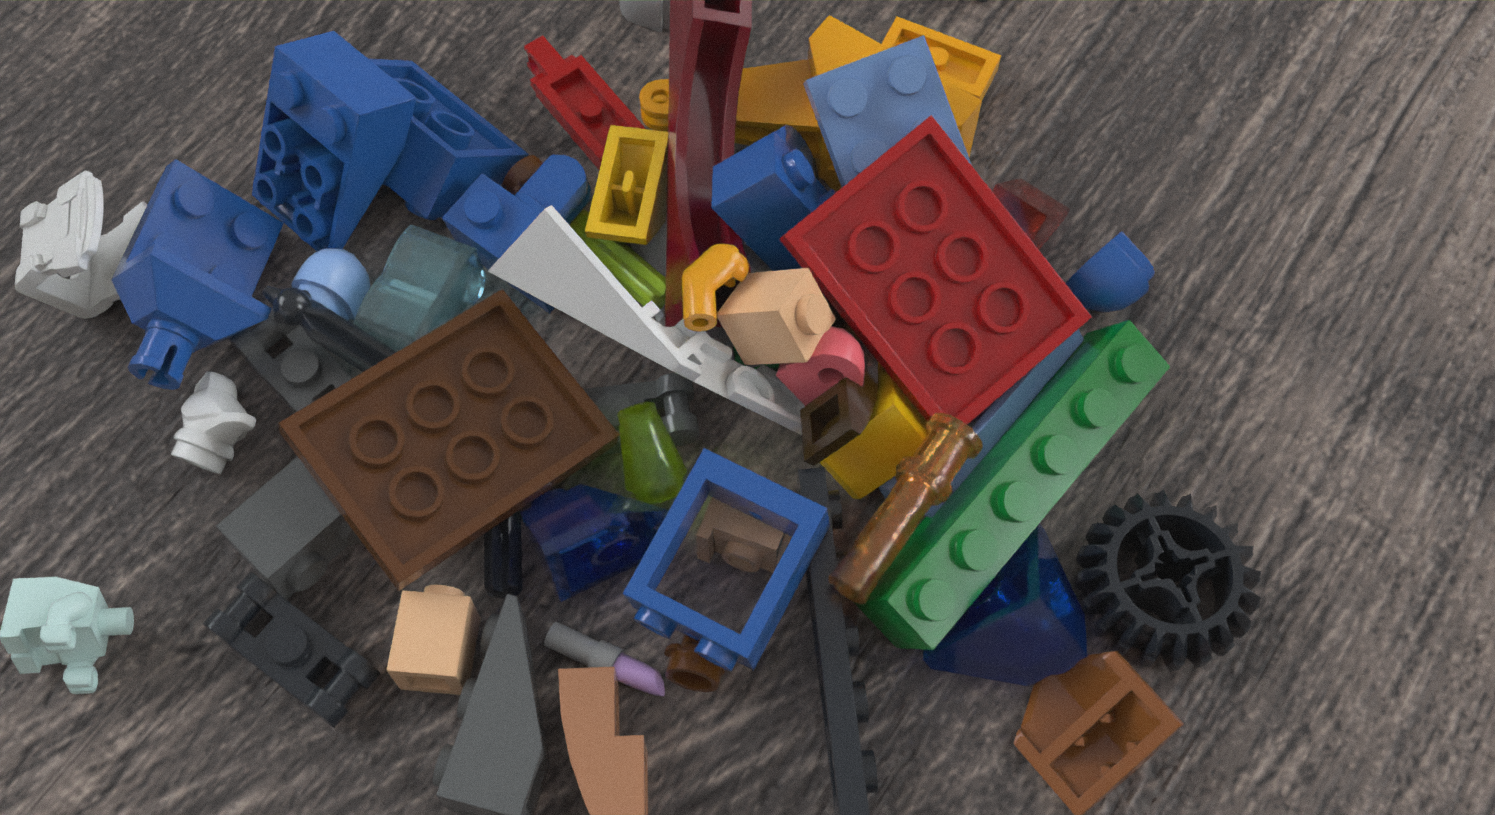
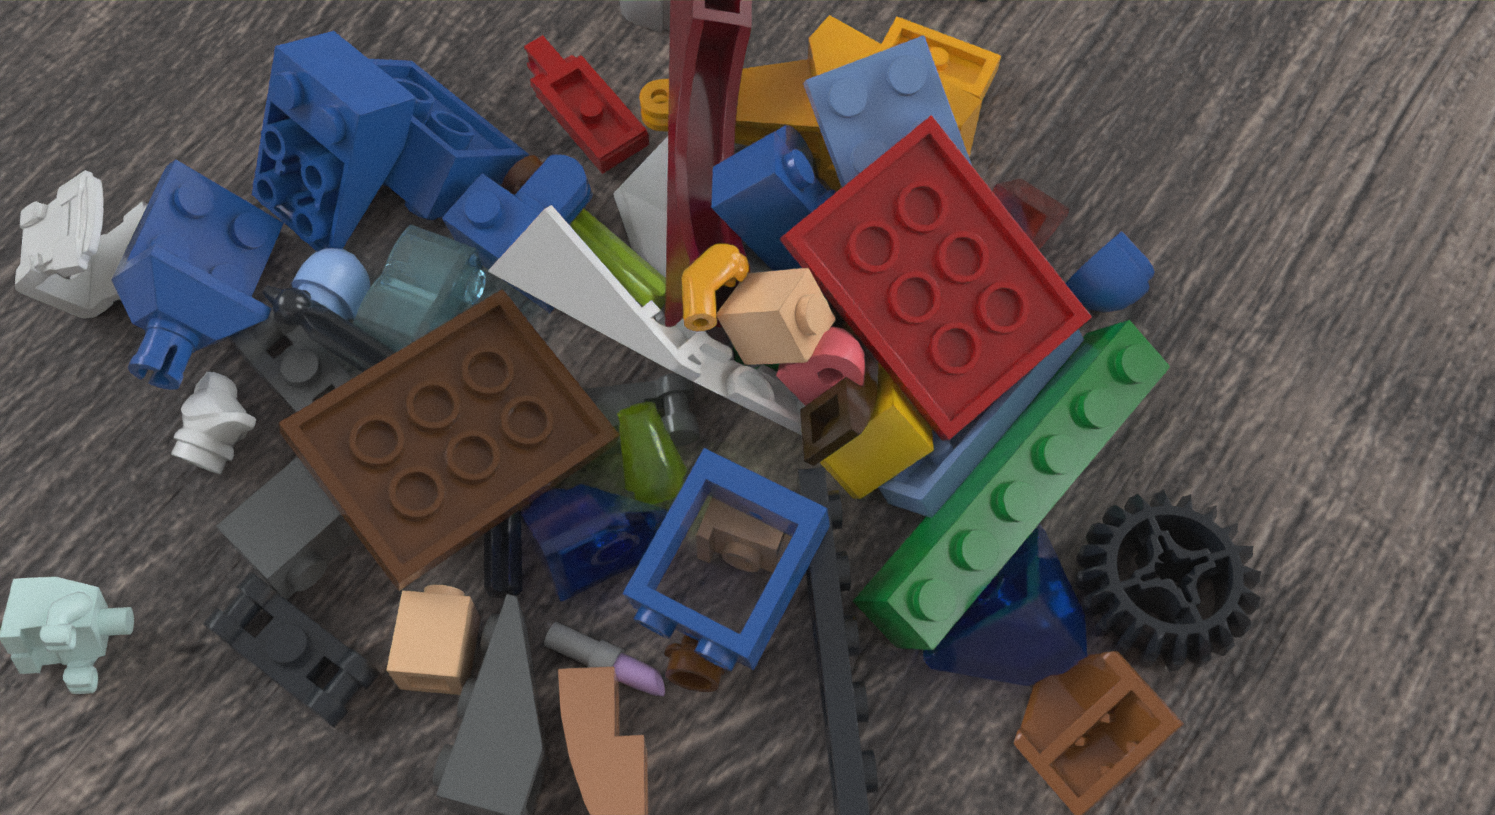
yellow slope [585,125,668,245] -> none
clear orange pin [828,413,983,604] -> none

